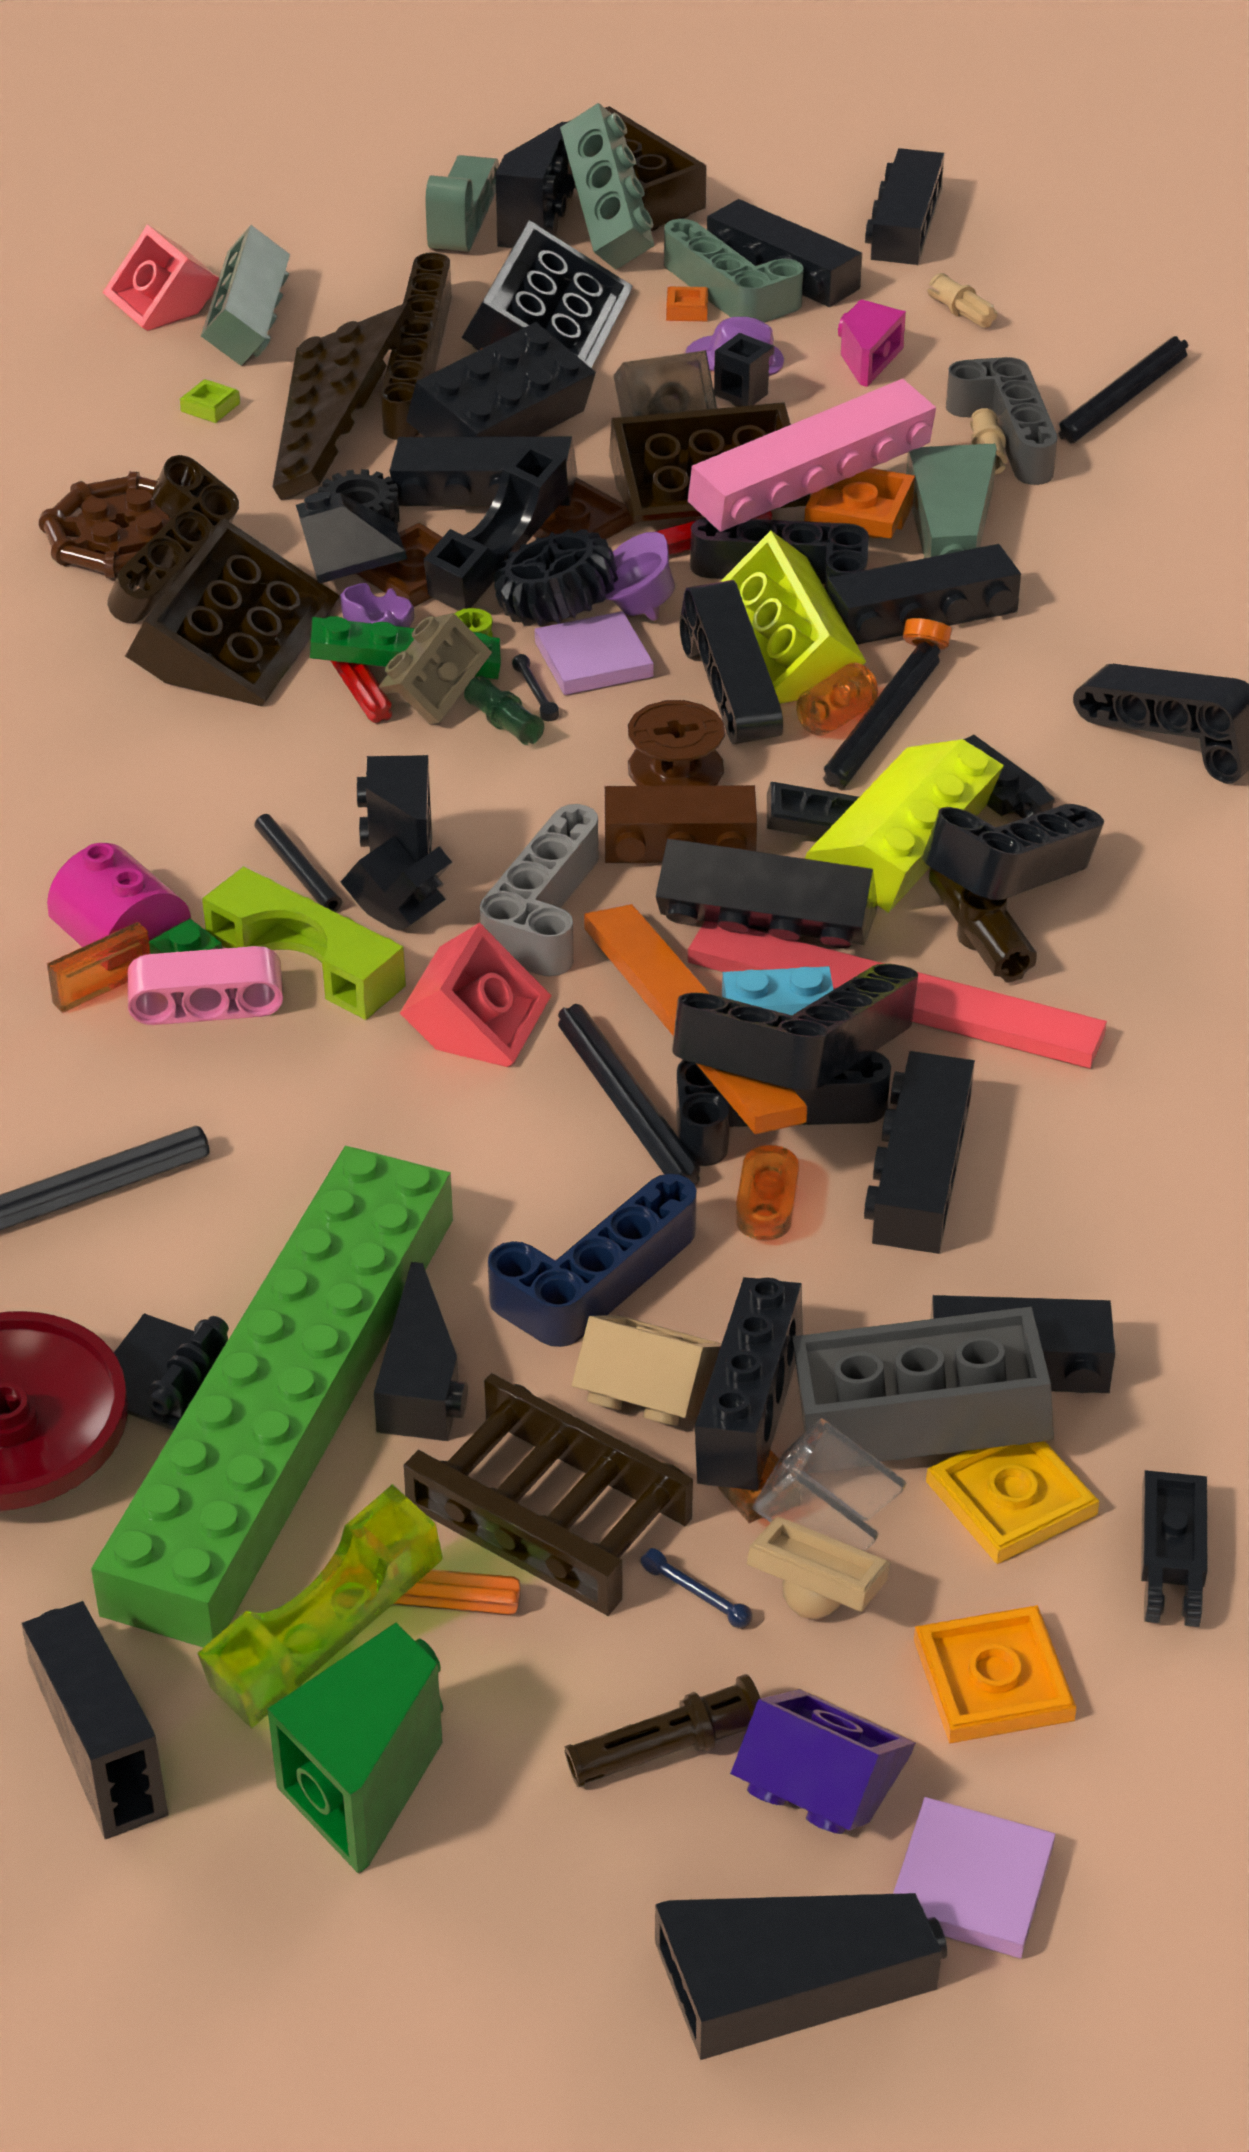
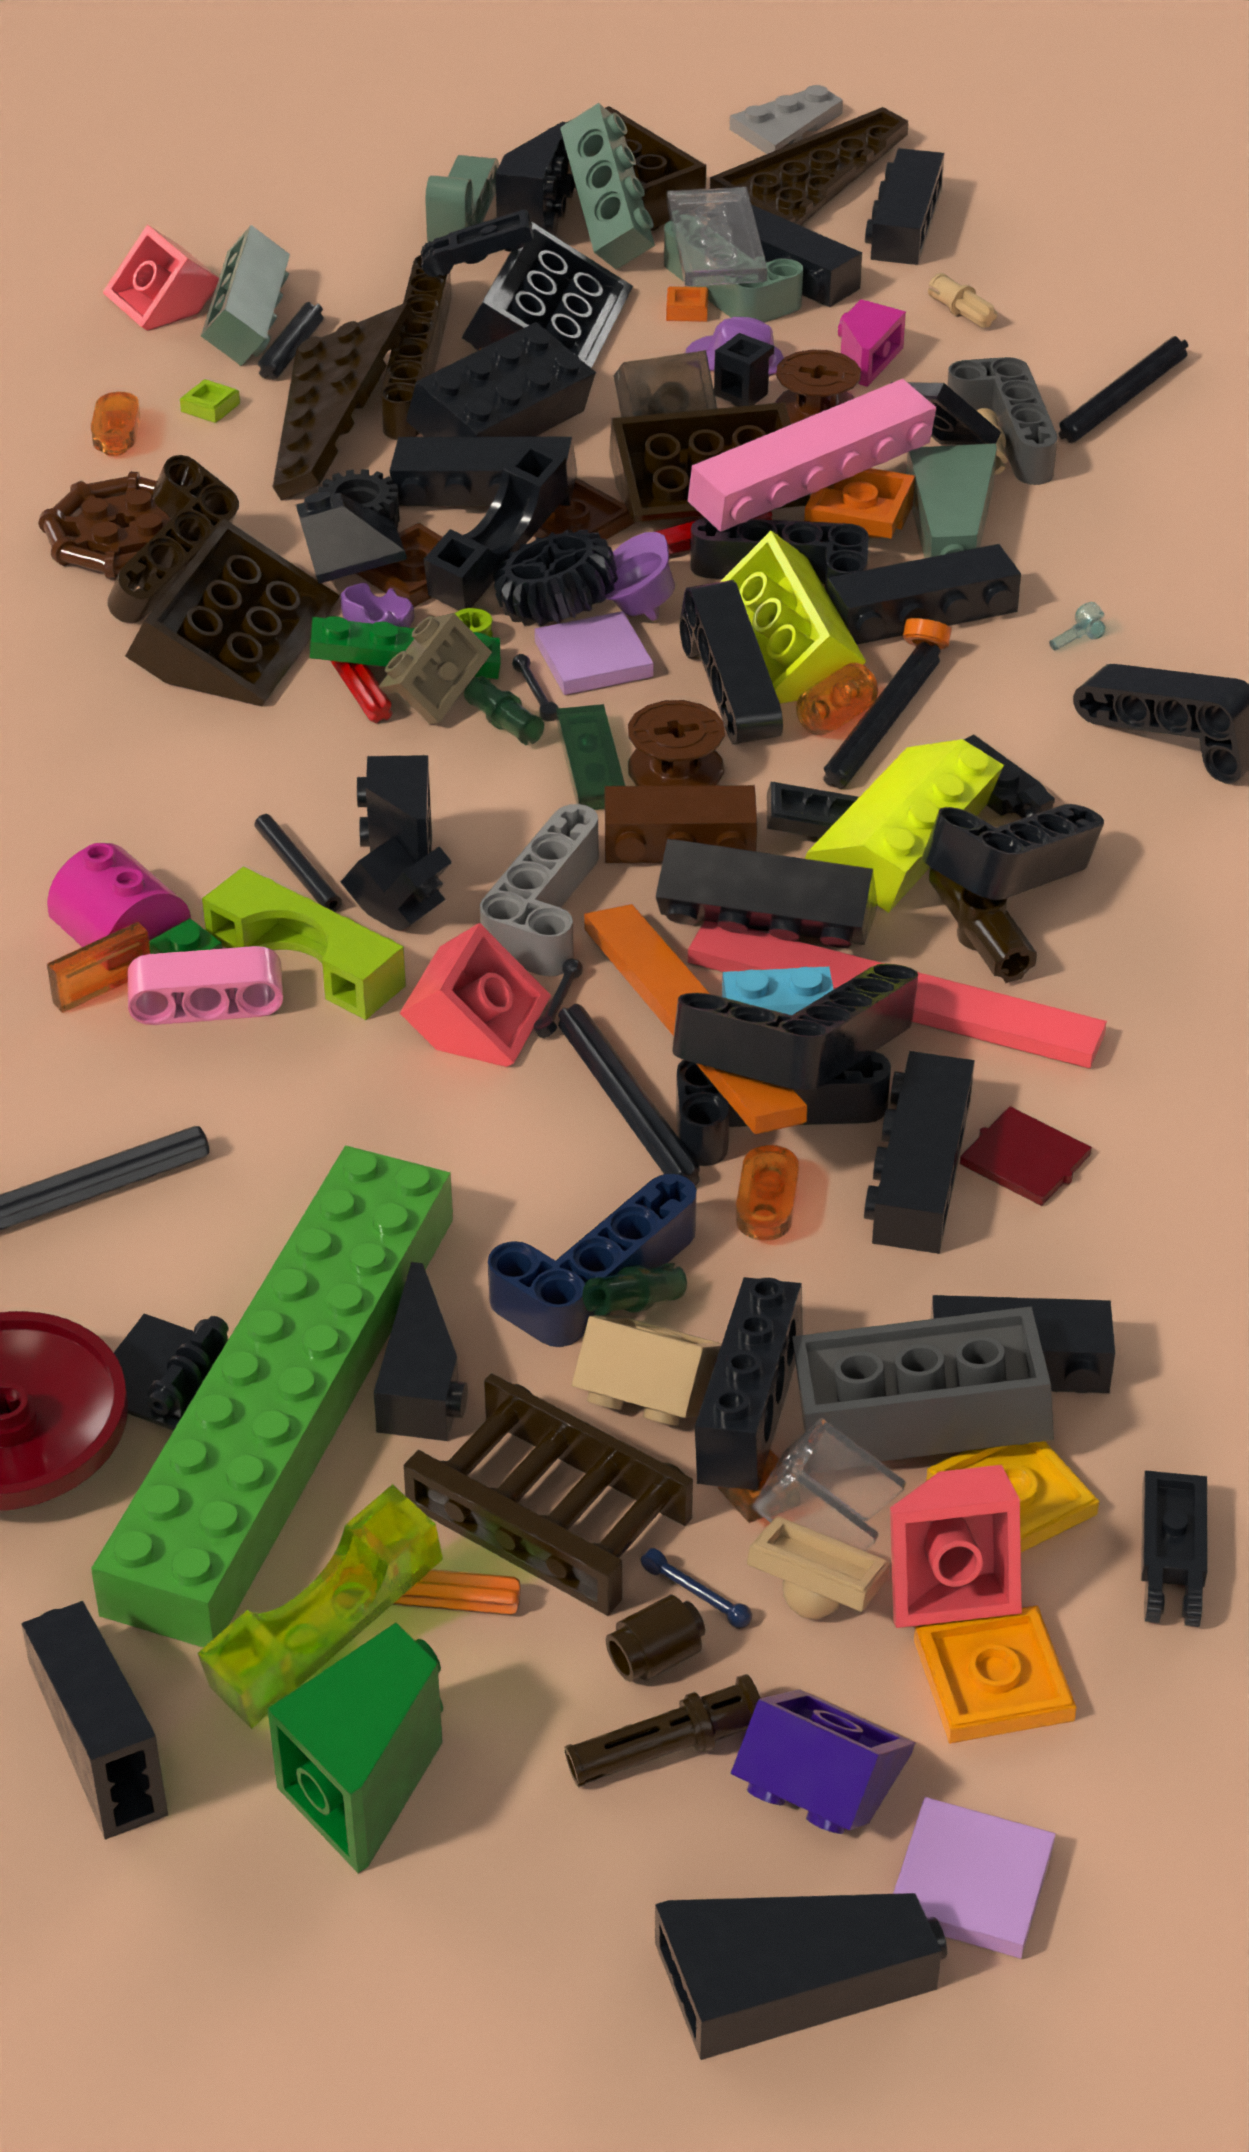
none -> clear orange plate [91,392,141,456]
none -> black axle [258,302,324,380]
none -> black hinge [421,209,534,278]
none -> black hinge [533,958,583,1038]
none -> clear green tile [556,704,625,810]
none -> clear green pin [582,1263,687,1316]
none -> dark brown brick [605,1595,706,1682]
none -> clear tile [667,187,767,286]
none -> dark brown wing [710,107,909,225]
none -> light grey wing [730,85,843,154]
none -> reddish brown piece [776,349,861,424]
none -> coral slope [890,1465,1022,1628]
none -> black tile [891,382,1002,445]
none -> dark red piece [959,1106,1092,1206]
none -> clear light blue hand [1049,602,1106,651]

